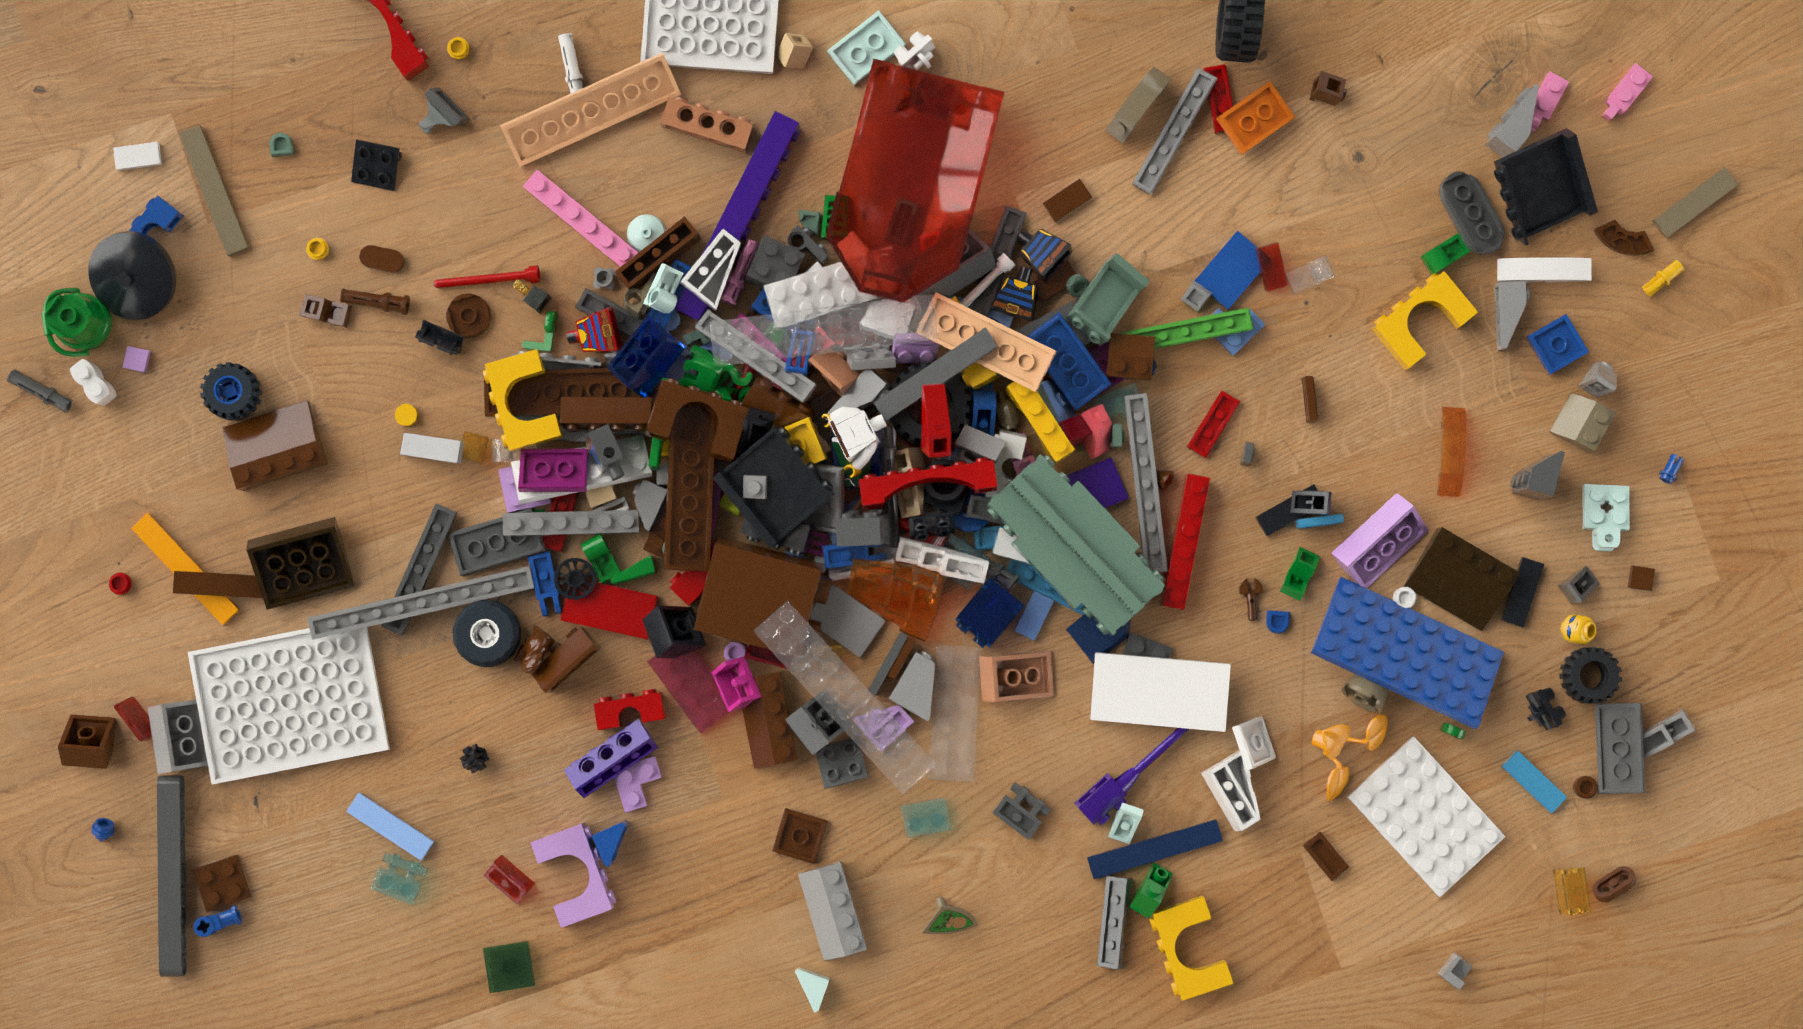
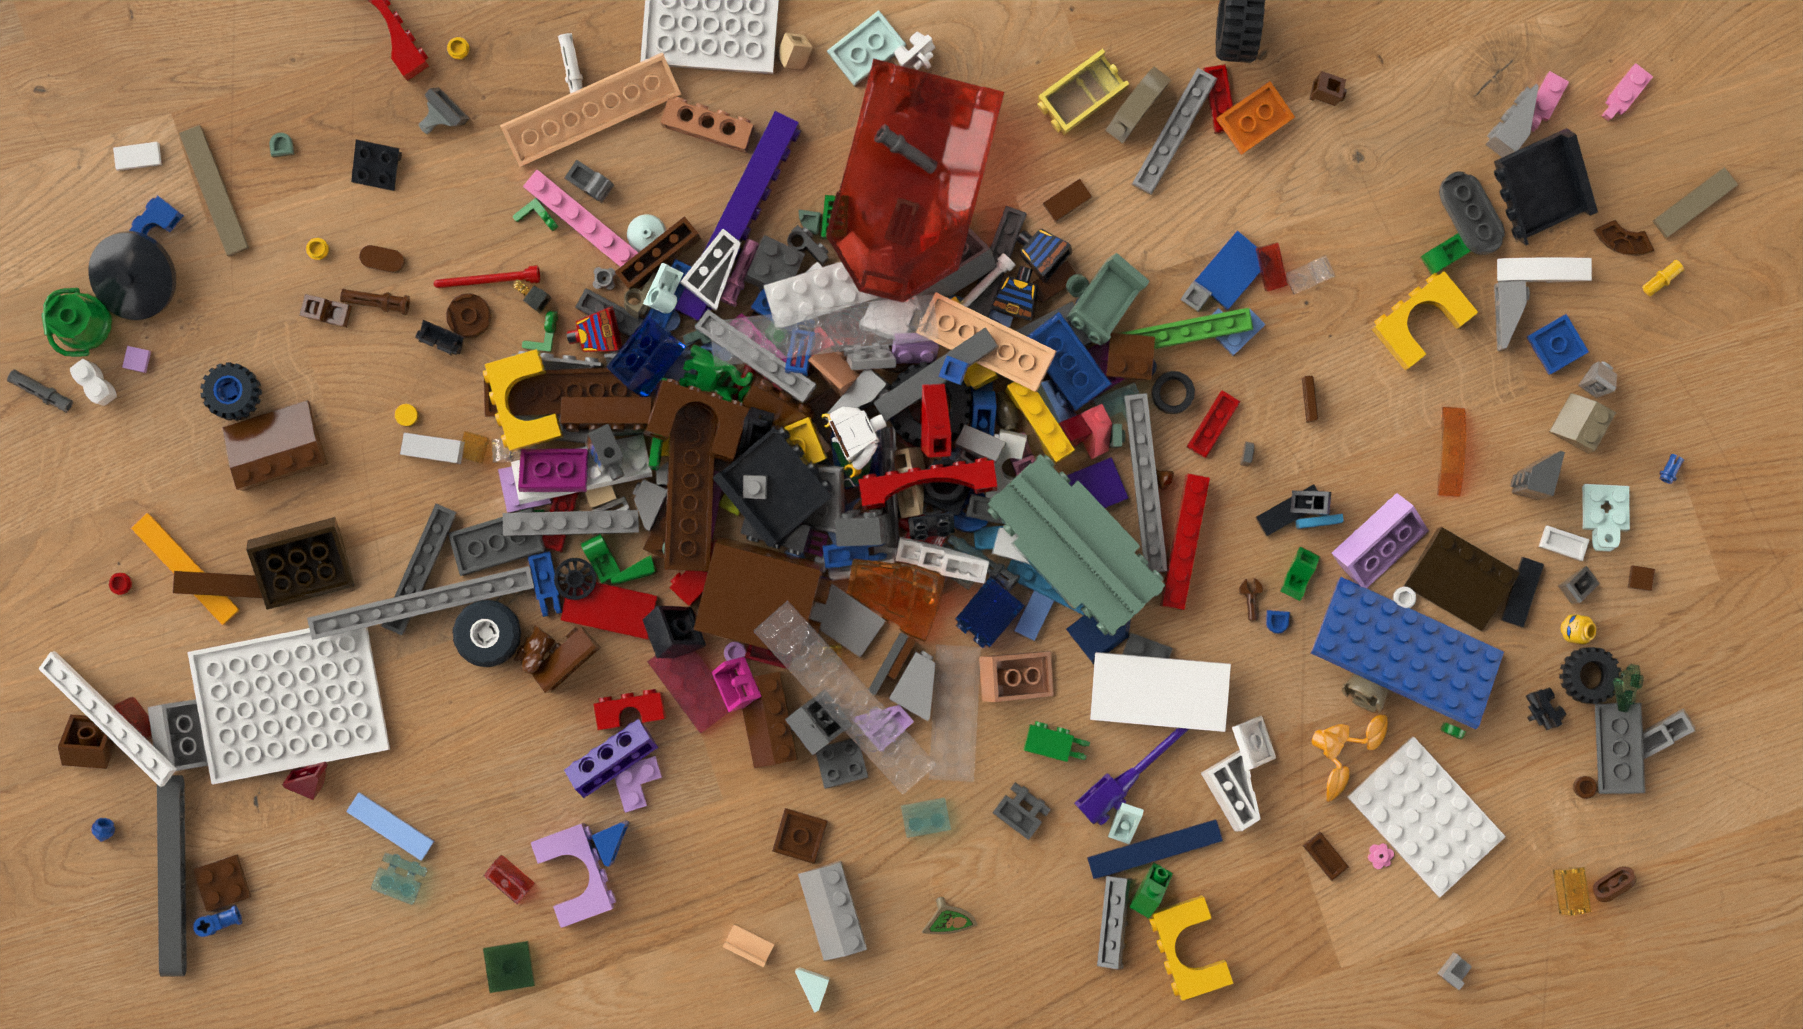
black gear [460,744,489,774] -> none
dark azure tile [1501,750,1567,813] -> none
none -> white tile [39,651,176,787]
none -> dark red slope [282,761,328,800]
none -> piece [513,198,559,231]
none -> dark grey plate [564,160,614,203]
none -> light nougat panel [723,924,774,967]
none -> dark grey pin [874,124,938,174]
none -> blue tile [938,356,969,385]
none -> green hinge [1023,721,1090,762]
none -> door [1037,49,1129,135]
none -> black tyre [1152,371,1195,414]
none -> bright pink plant [1368,843,1394,869]
none -> white tile [1539,526,1589,561]
none -> clear green wing [1613,664,1644,713]

